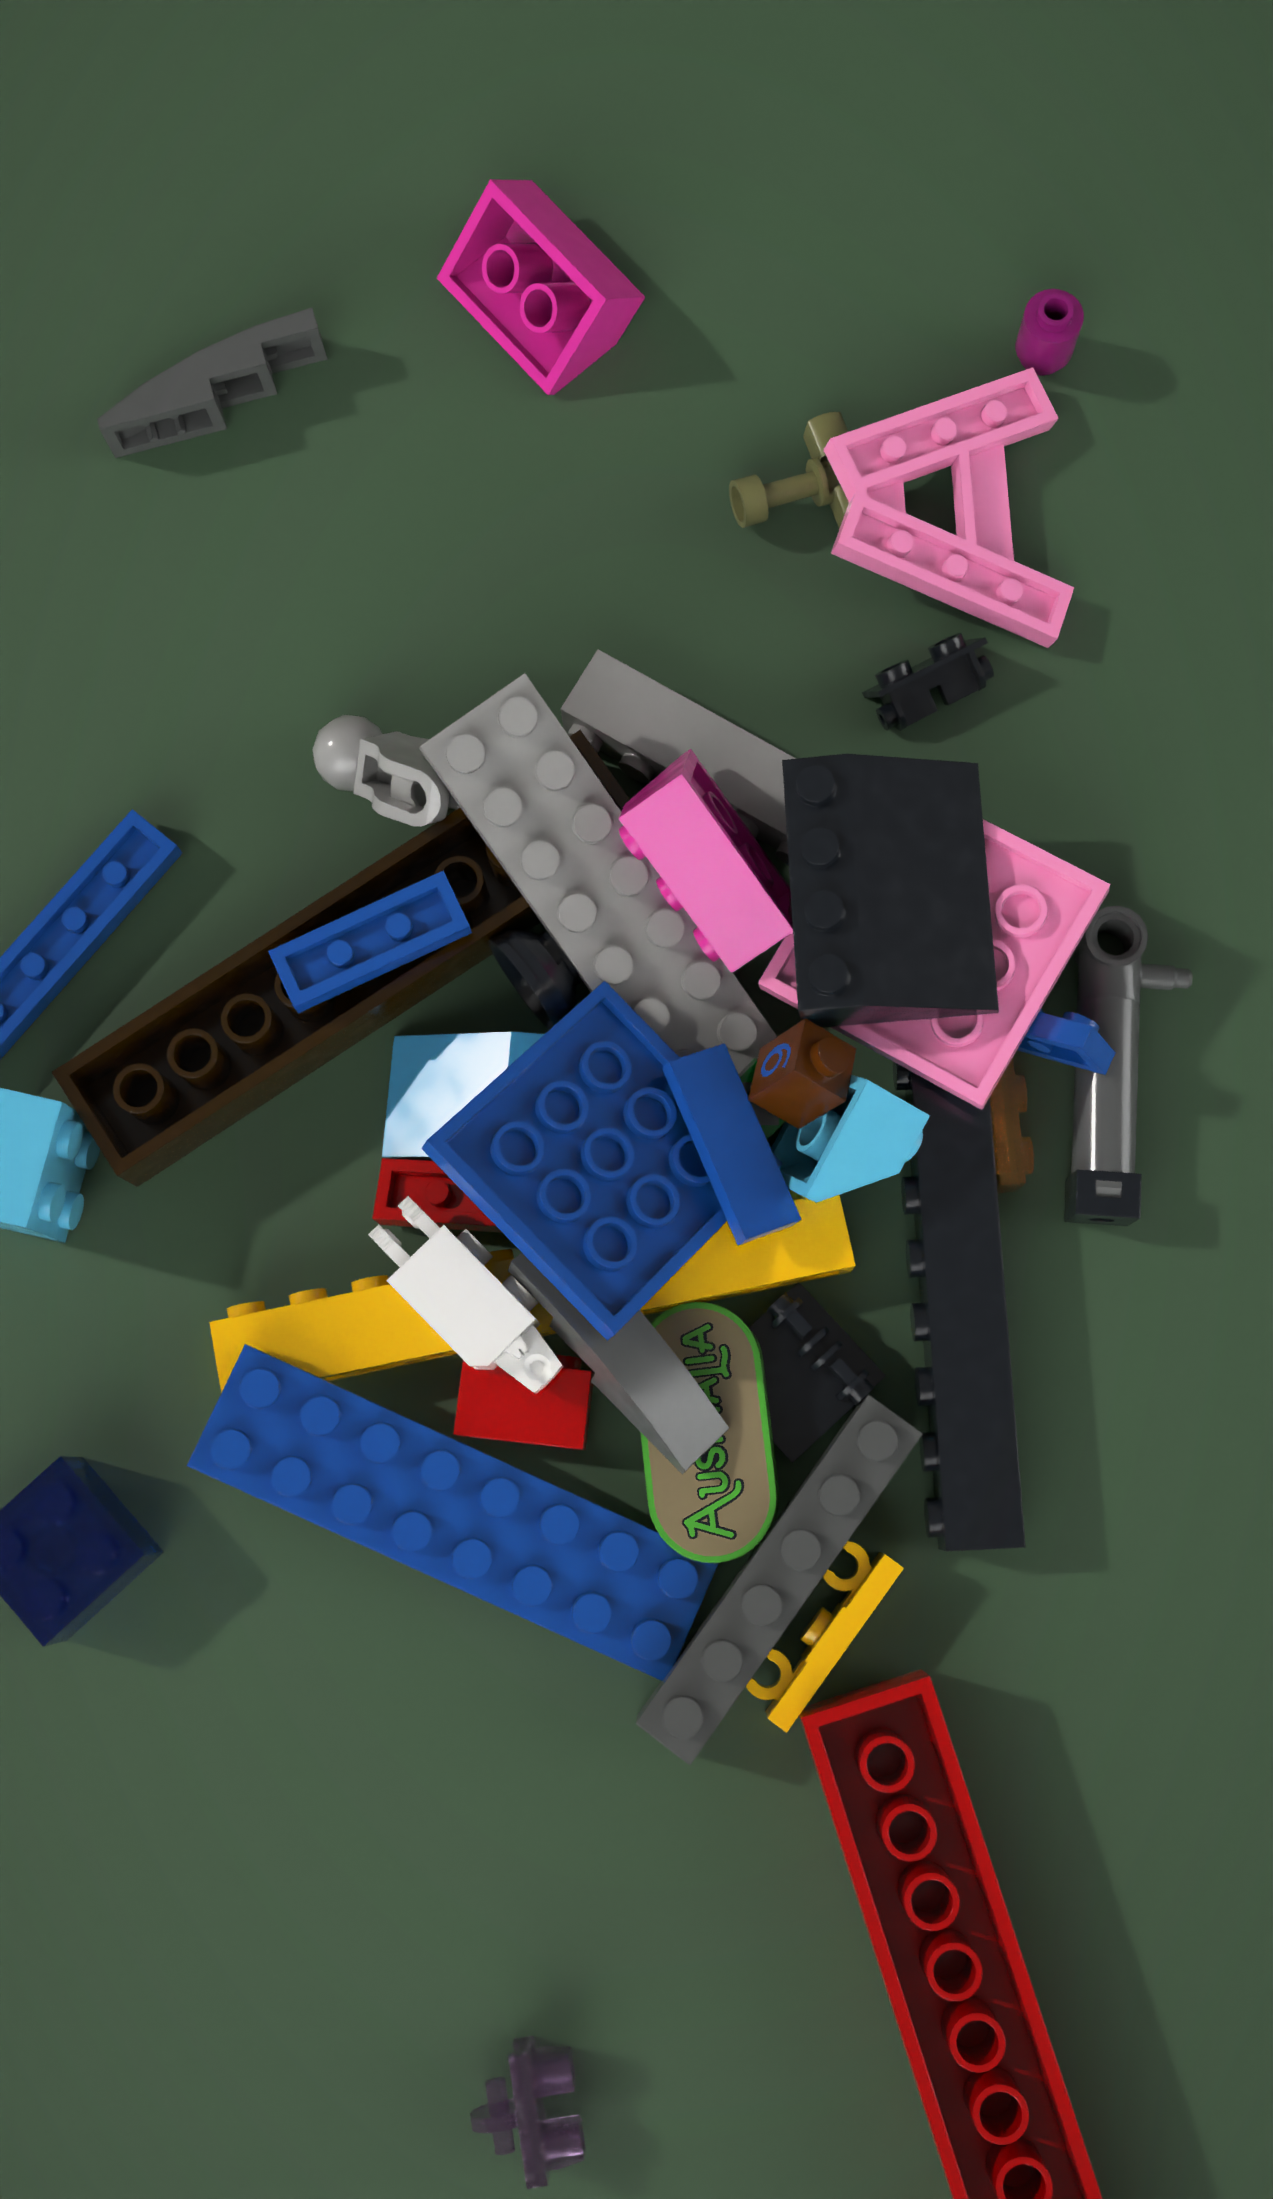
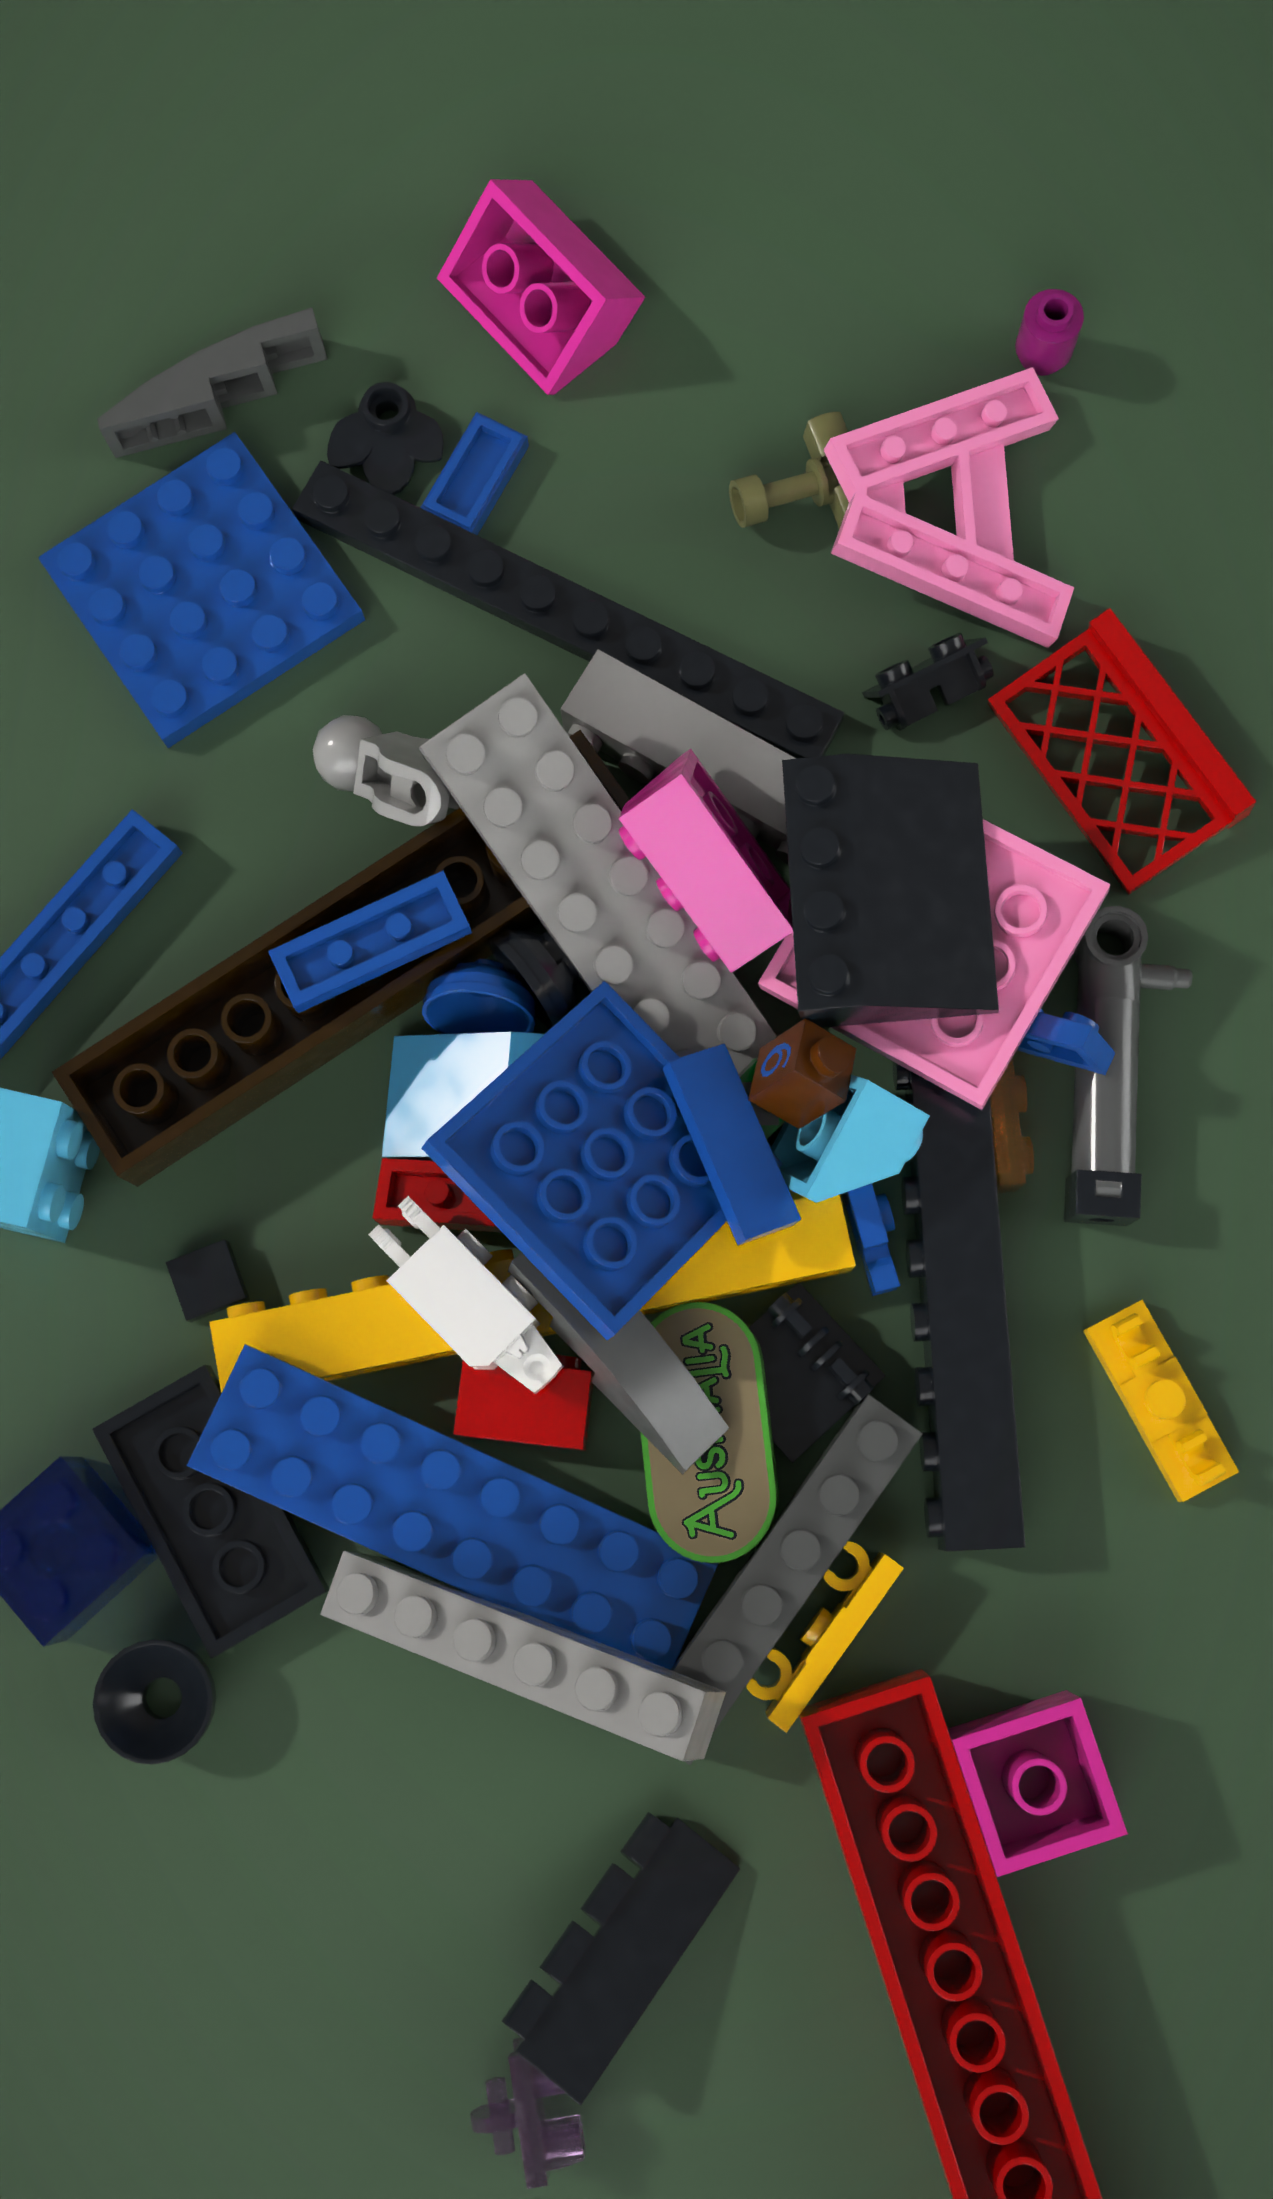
none -> blue plate [38,432,365,748]
none -> black plate [92,1365,329,1658]
none -> black piece [93,1639,216,1765]
none -> black tile [166,1239,250,1323]
none -> black plate [292,460,845,759]
none -> light grey brick [320,1551,726,1761]
none -> black plate [327,382,444,496]
none -> blue tile [420,412,529,535]
none -> blue piece [422,959,536,1034]
none -> black windscreen [502,1812,740,2106]
none -> blue plate [842,1183,900,1297]
none -> dark pink brick [948,1690,1128,1877]
none -> red fence [988,608,1256,895]
none -> yellow plate [1083,1299,1239,1502]

